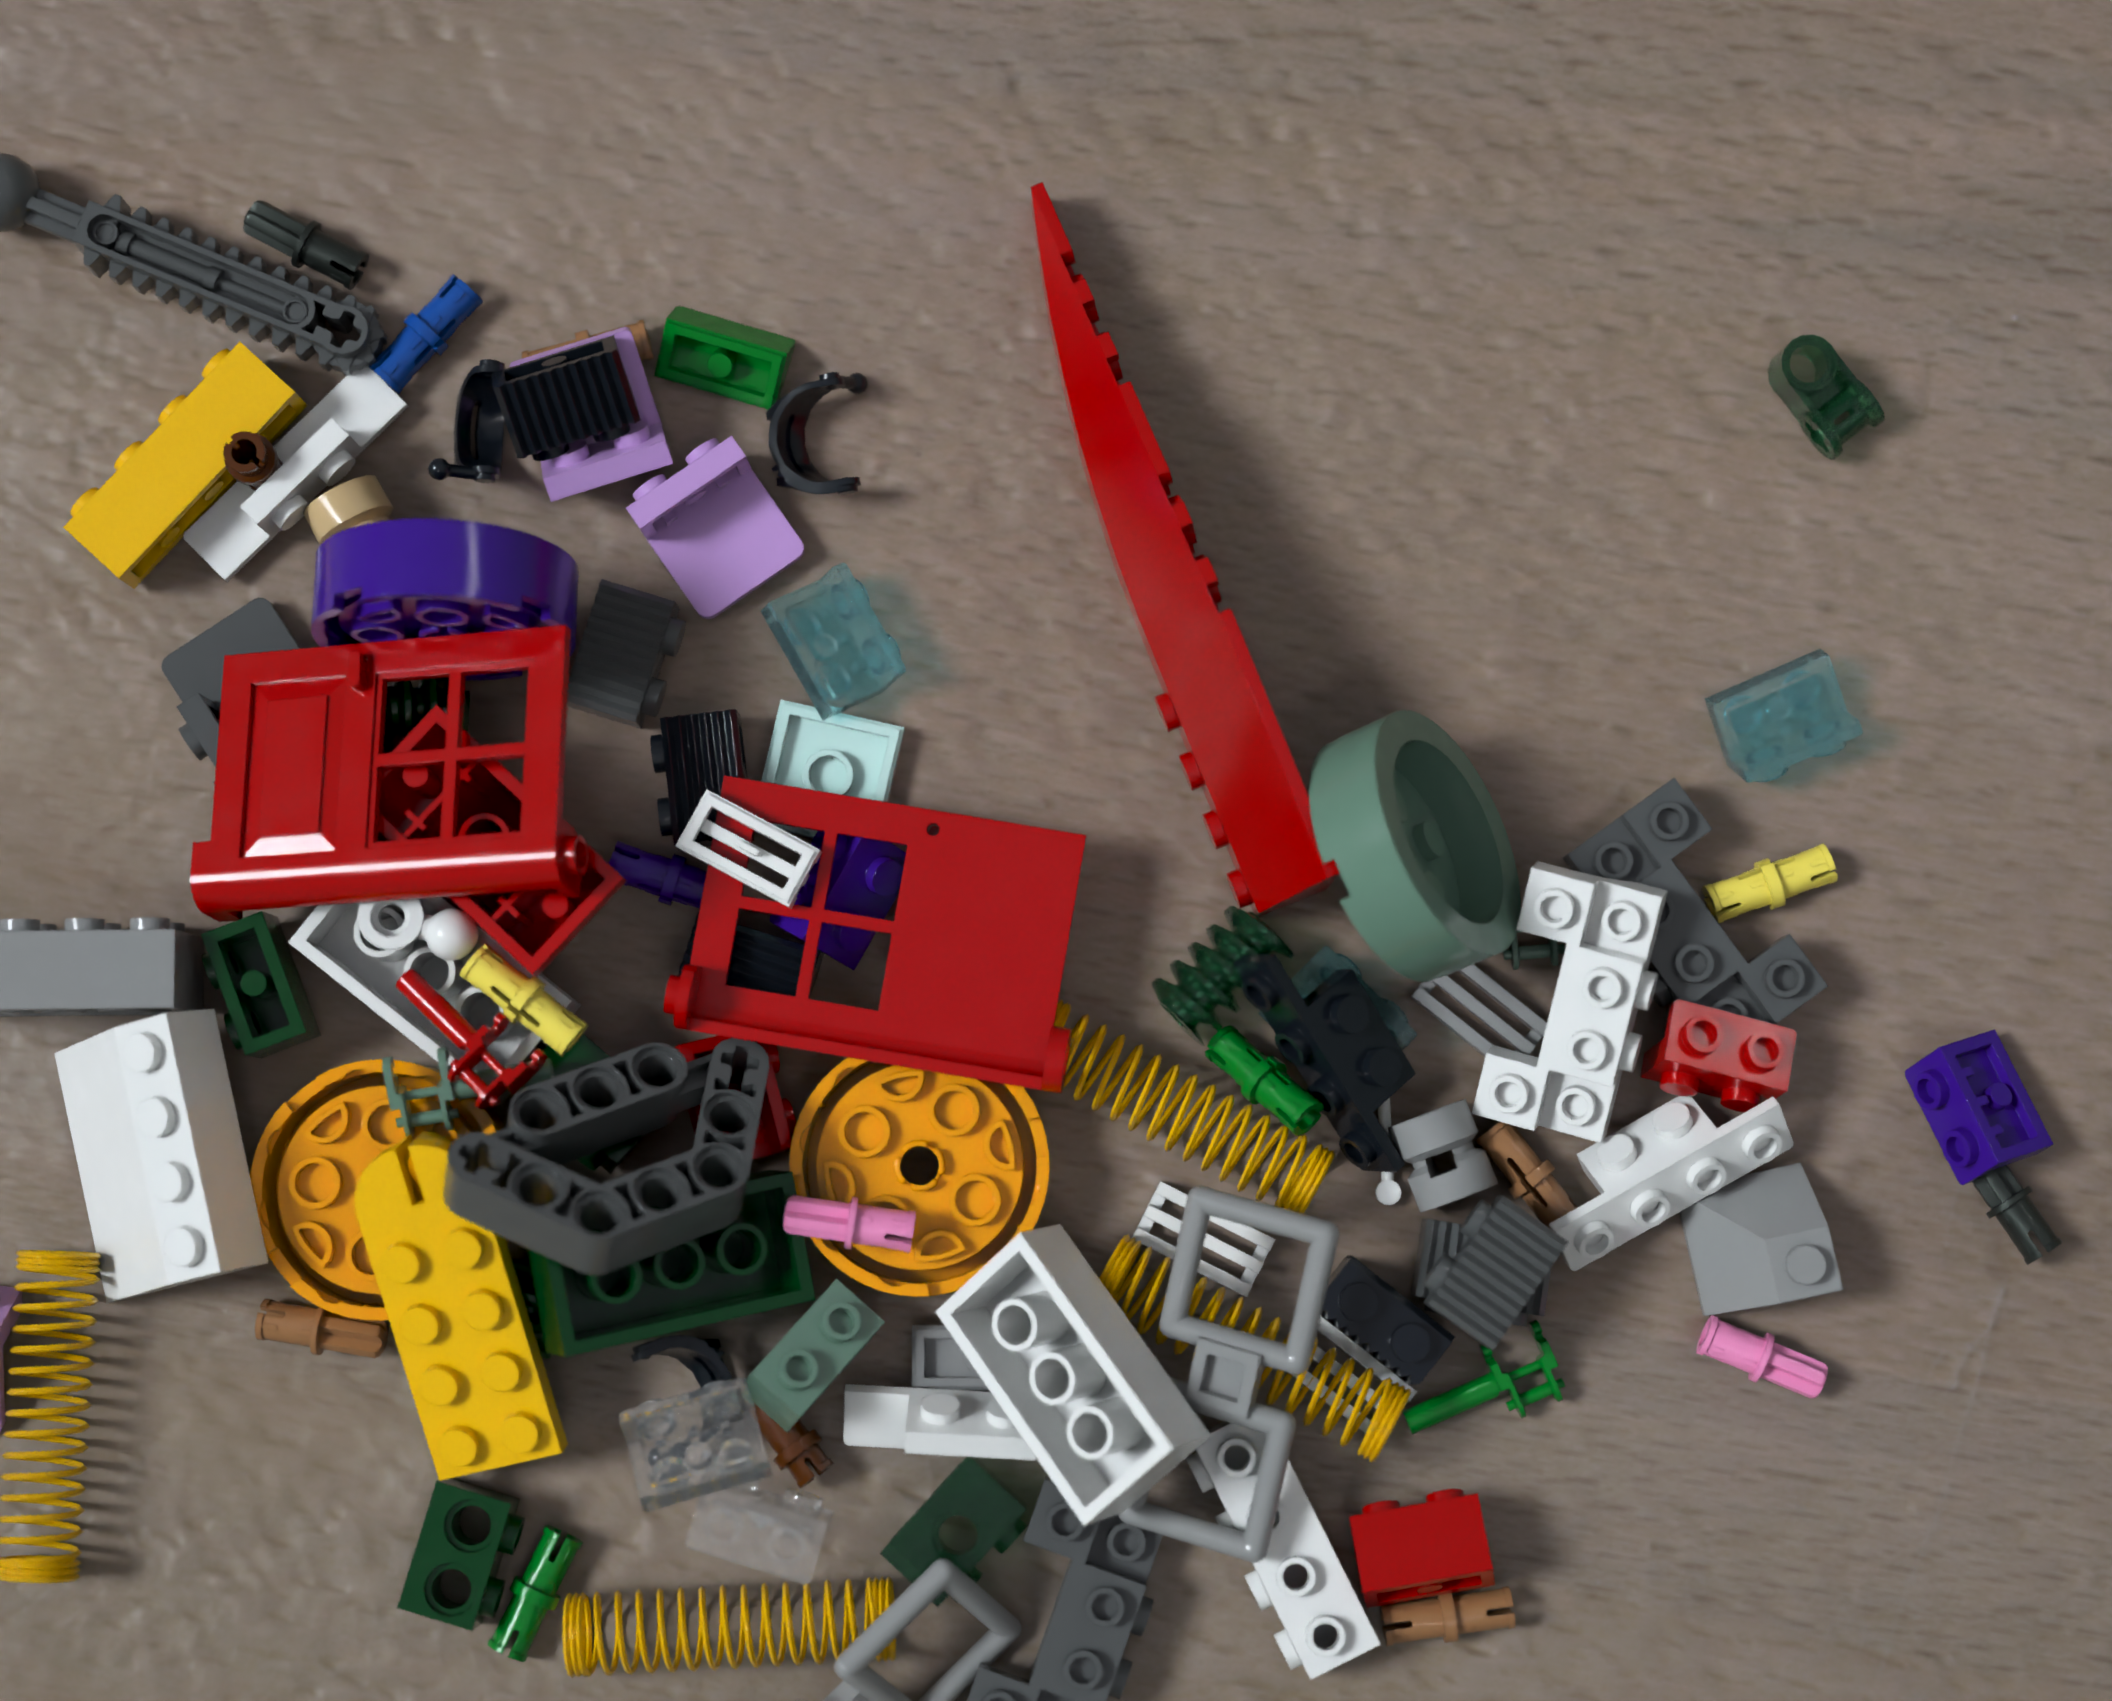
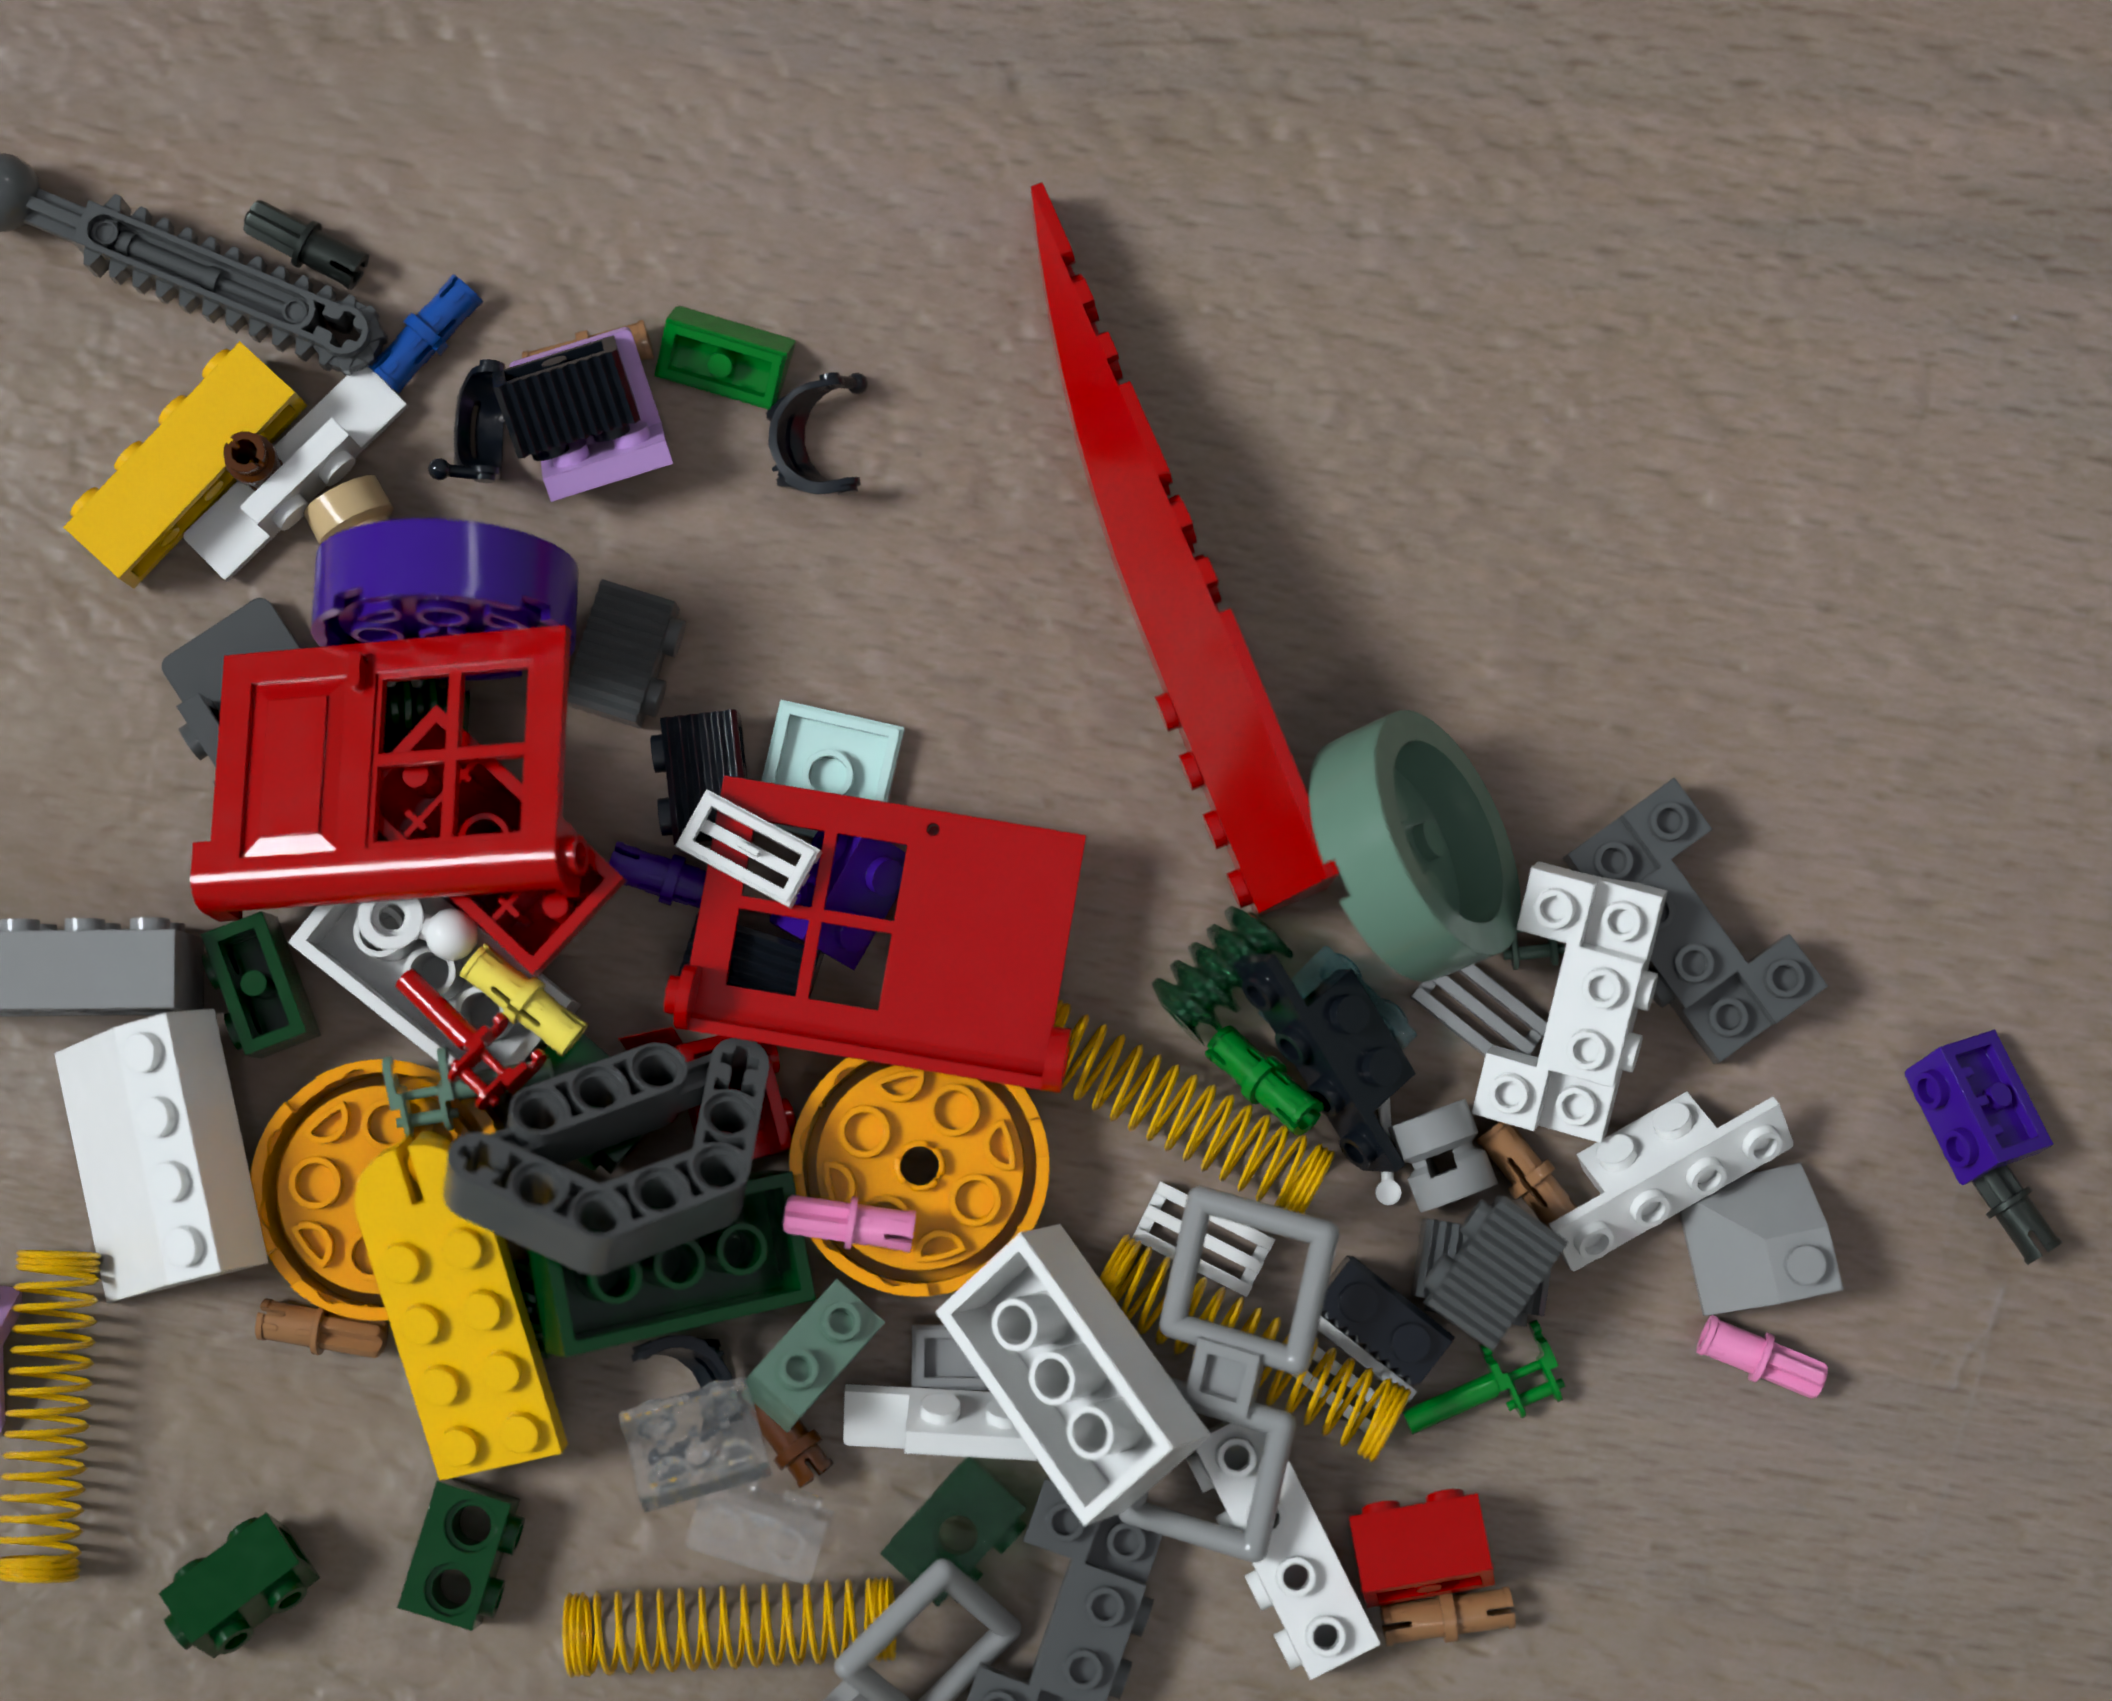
green pin [487,1525,583,1662] -> none
lavender bracket [626,435,804,619] -> none
clear light blue bracket [760,562,906,721] -> none
red bracket [1640,999,1797,1112] -> none
light yellow pin [1702,844,1838,924] -> none
clear light blue bracket [1704,649,1863,783] -> none
clear green piece [1768,335,1885,460] -> none
none -> dark green brick [159,1512,321,1658]
none -> red sticker [618,1027,683,1051]

